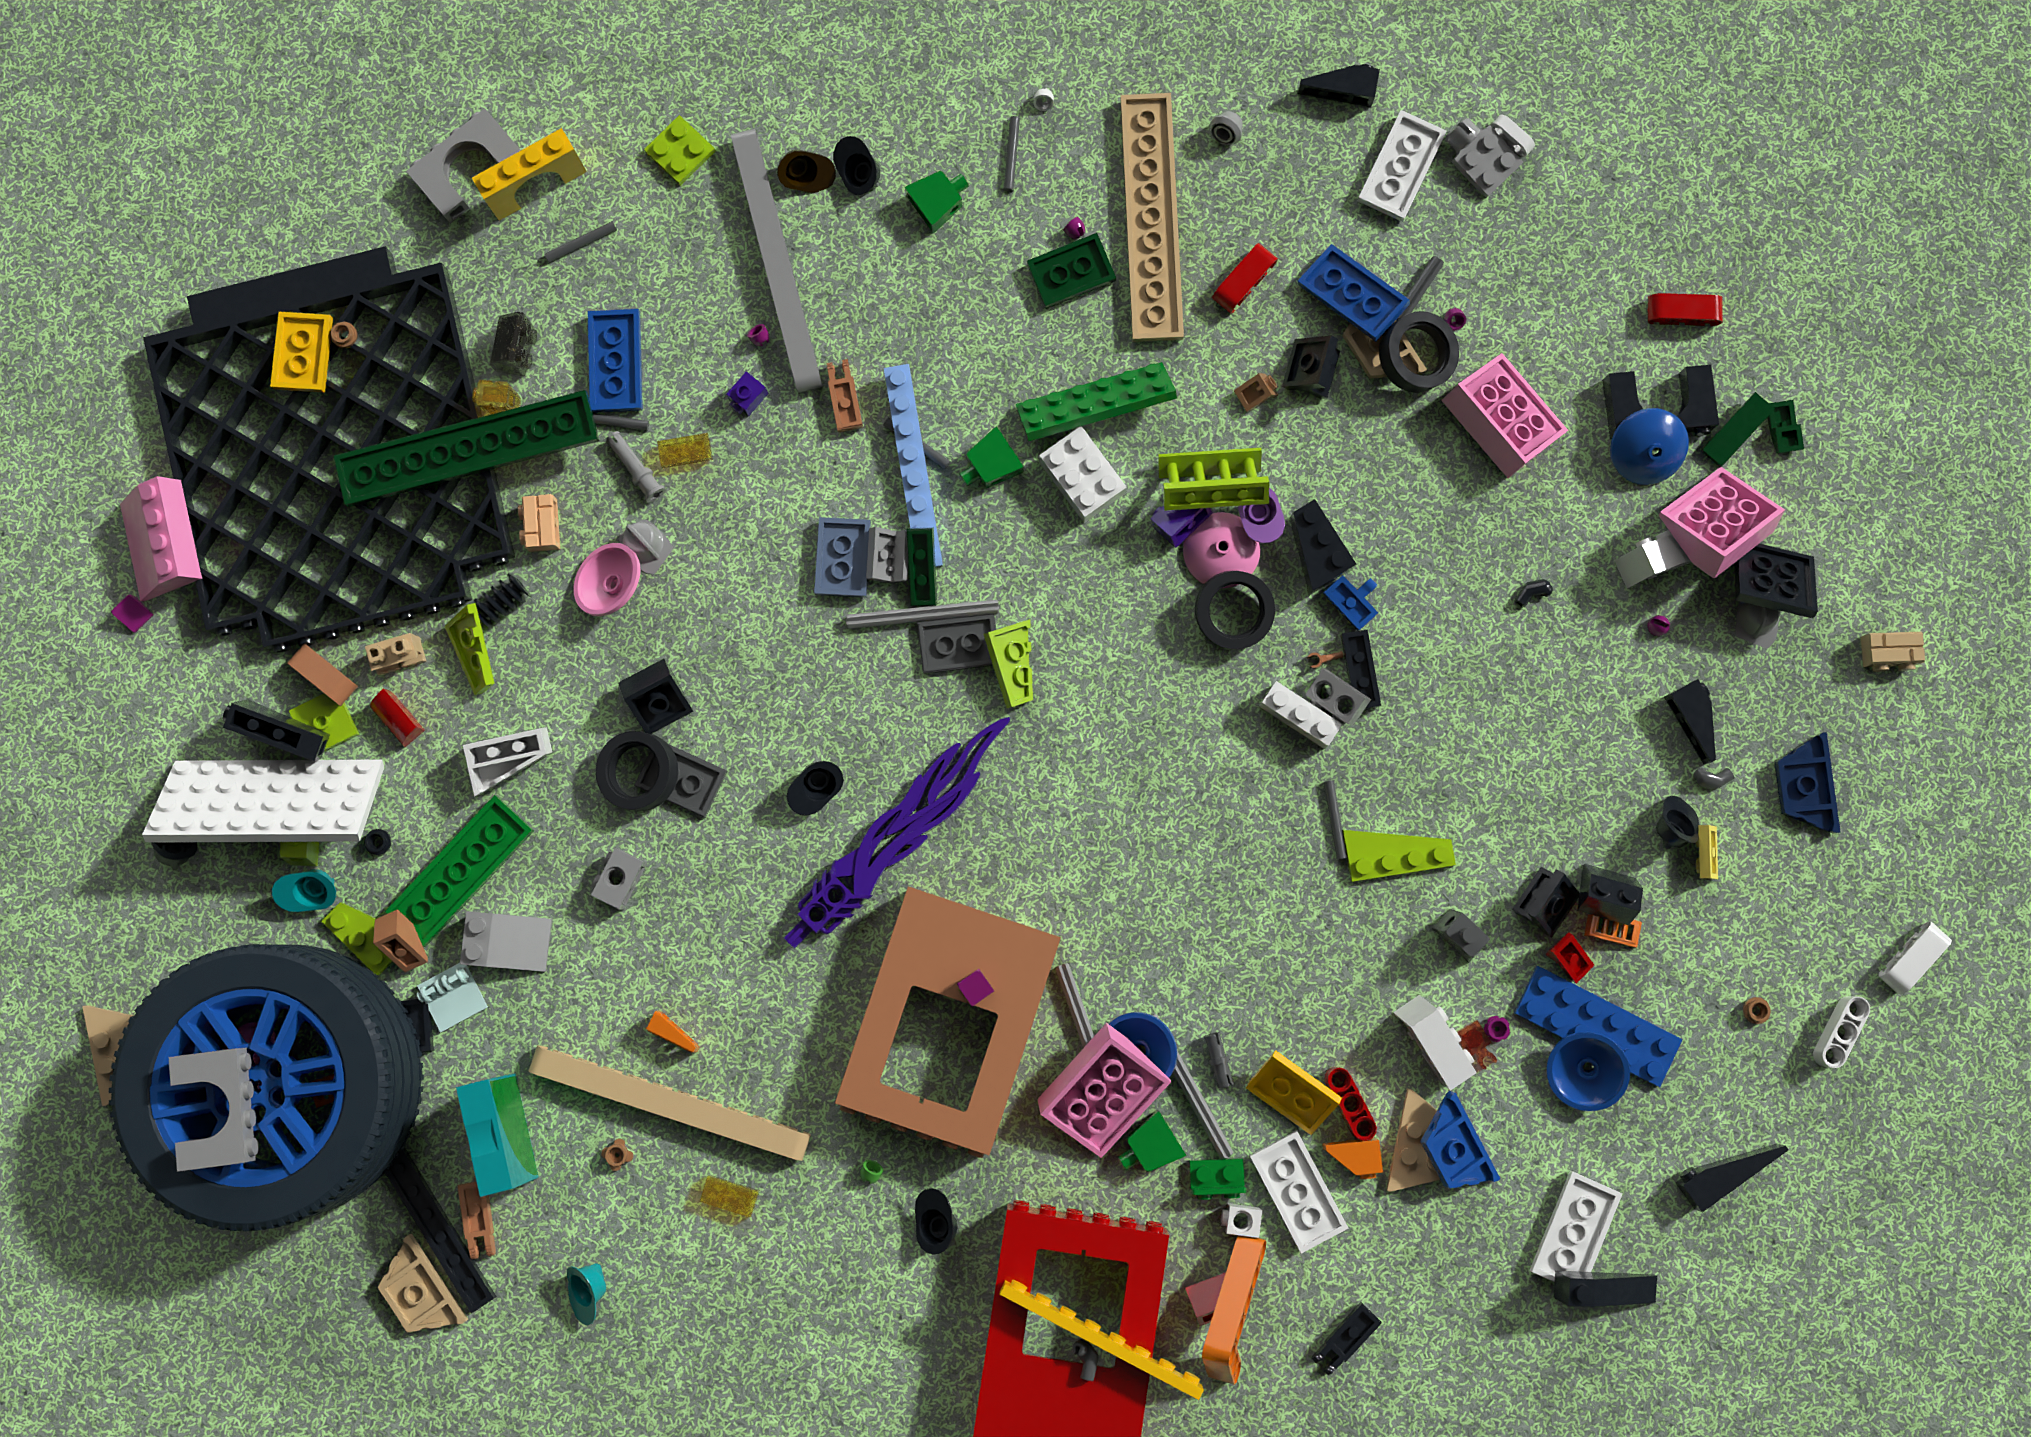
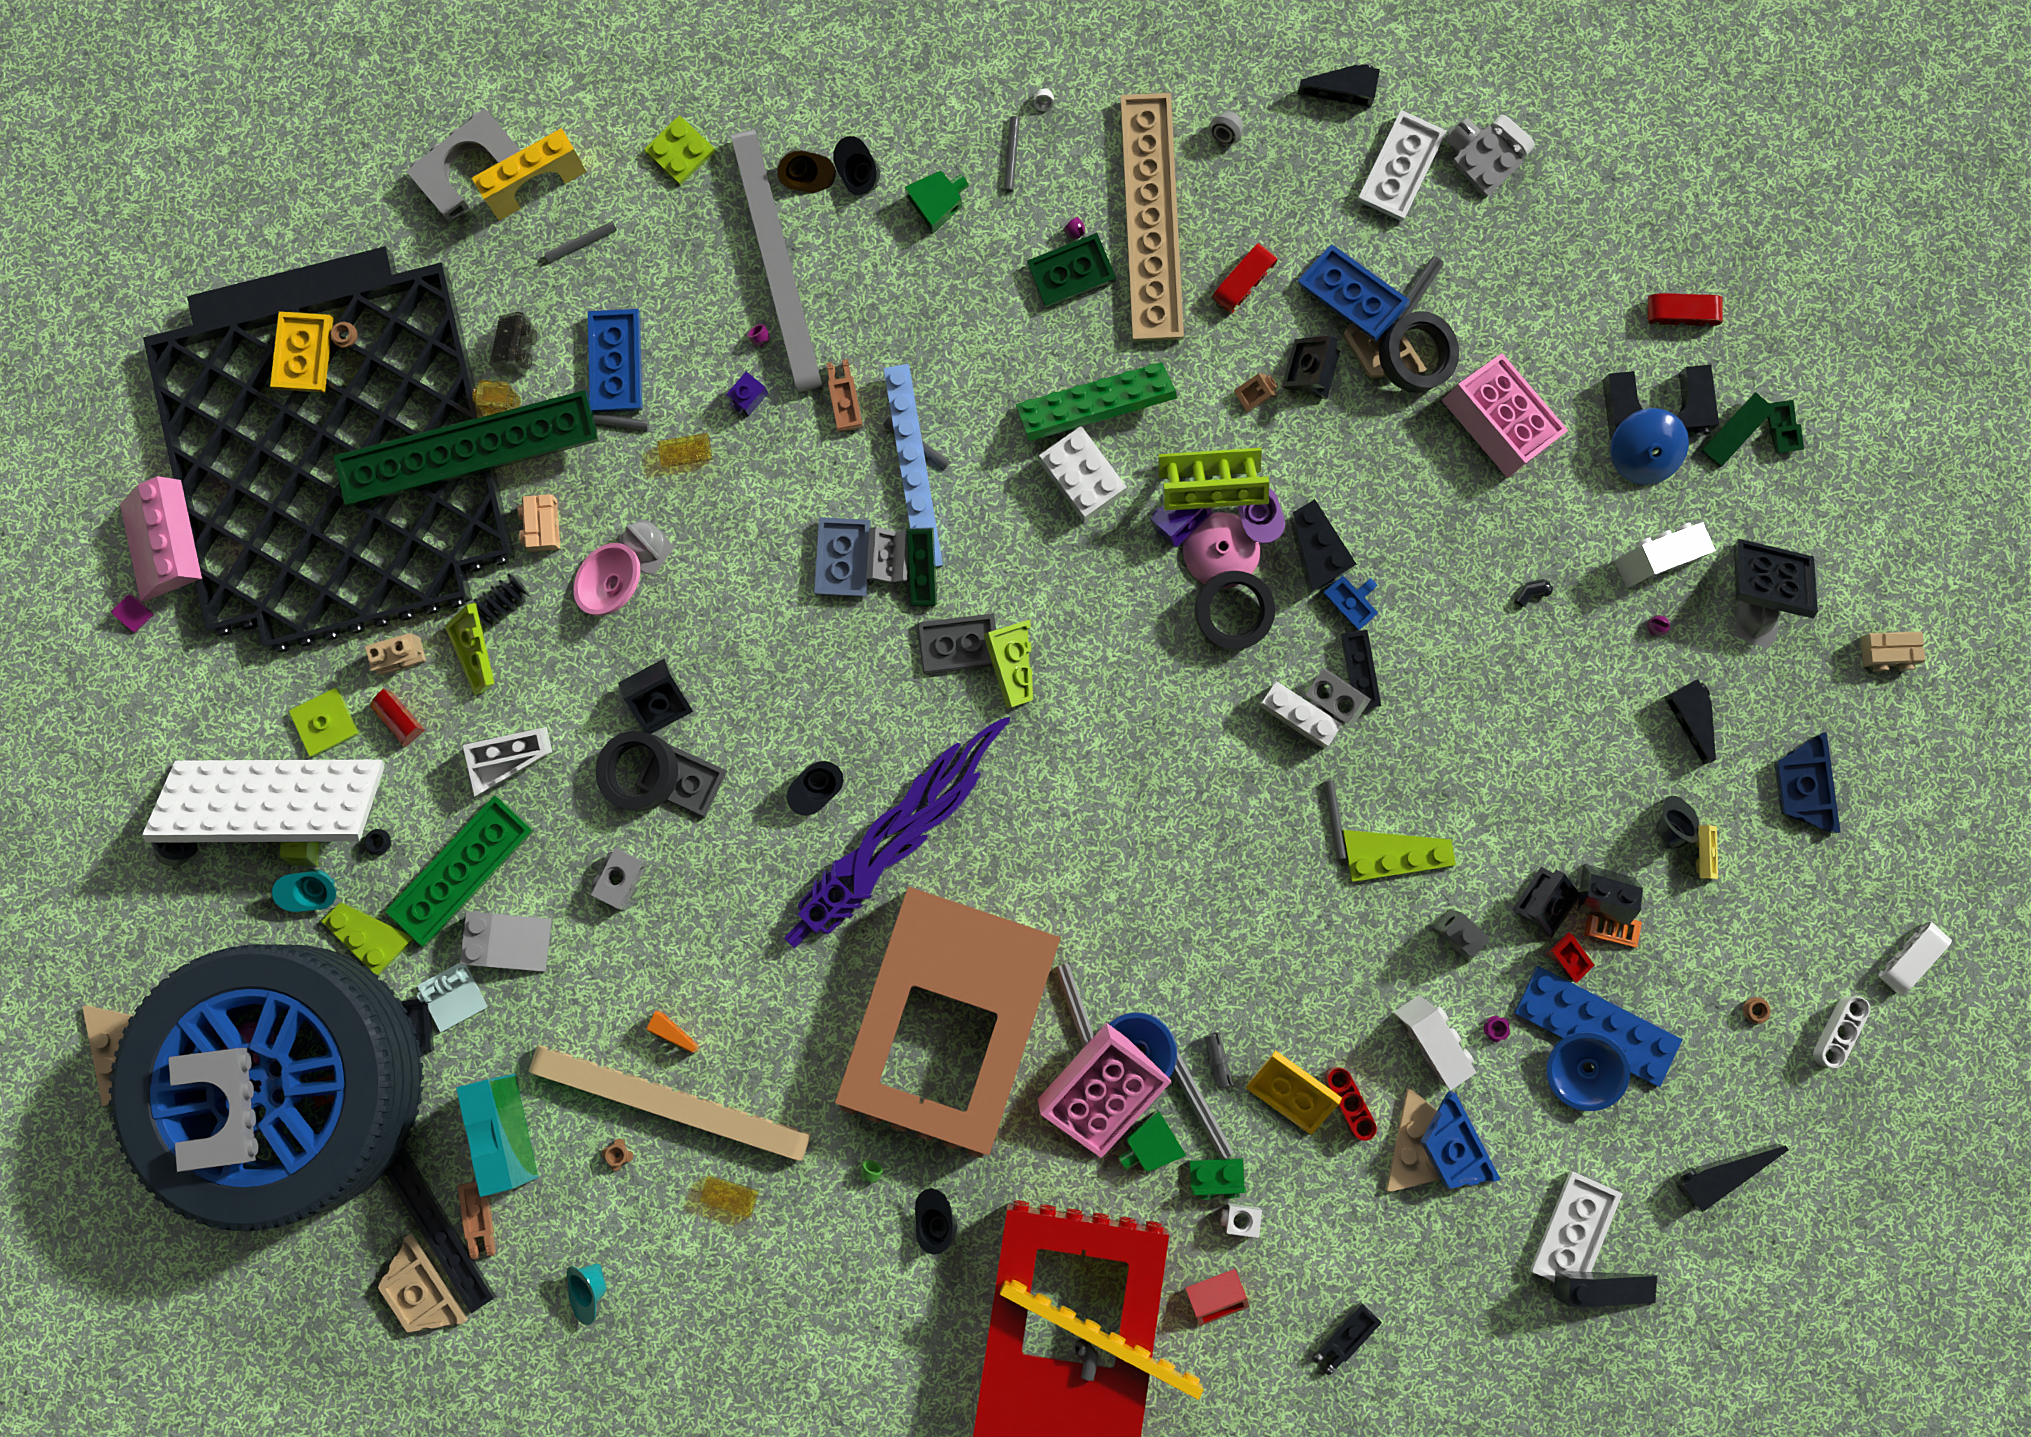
black slope [222,699,330,761] -> none
nougat beam [287,644,358,706] -> none
nougat slope [373,909,428,972] -> none
light grey pin [606,431,666,503] -> none
light grey axle [846,600,999,629] -> none
magenta slope [957,969,994,1006] -> none
green torso [959,426,1024,489] -> none
orange beam [1202,1235,1266,1385] -> none
white plate [1249,1131,1348,1254] -> none
nougat hand [1307,651,1344,669] -> none
orange slope [1322,1138,1383,1179] -> none
magenta hinge [1444,308,1467,331] -> none
clear red plate [1457,1020,1497,1069] -> none
bright pink slope [1659,467,1785,578] -> none
dark grey arm [1693,768,1735,790] -> none

